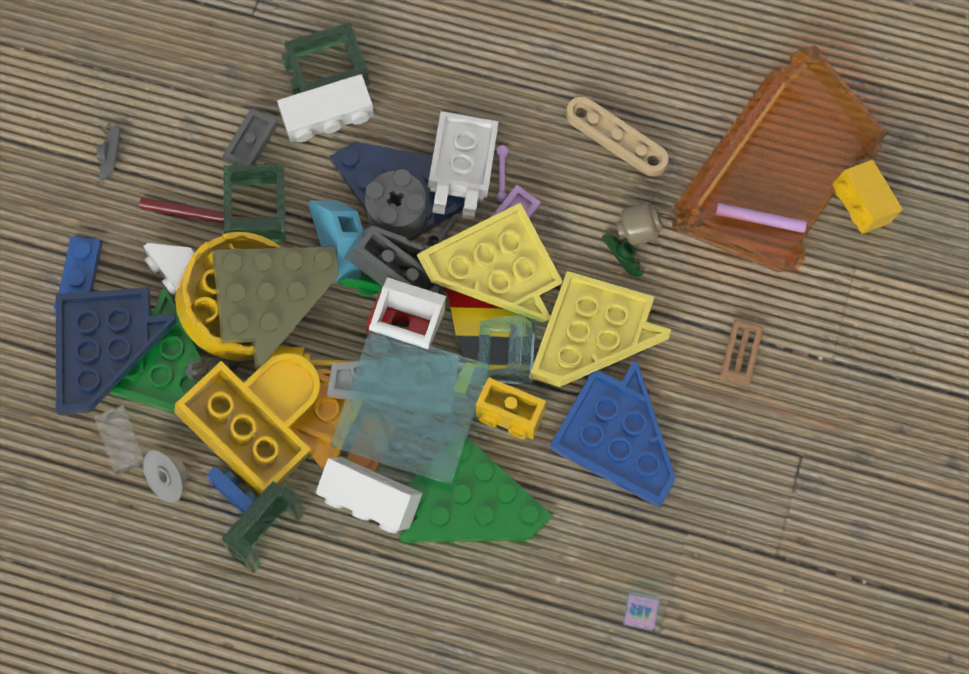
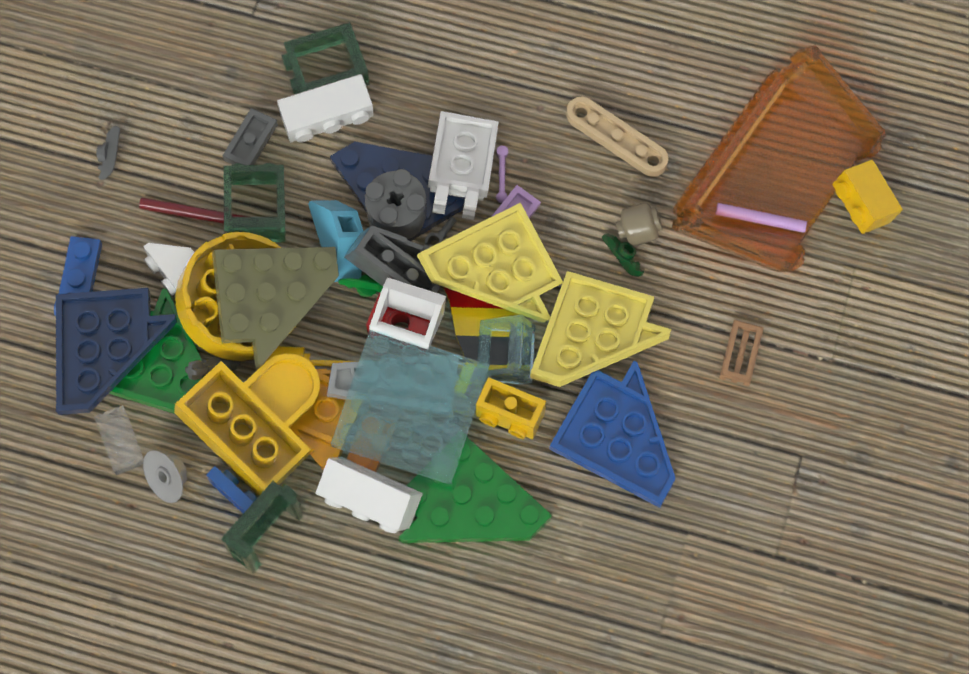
clear light blue tile [623,592,661,632] -> none

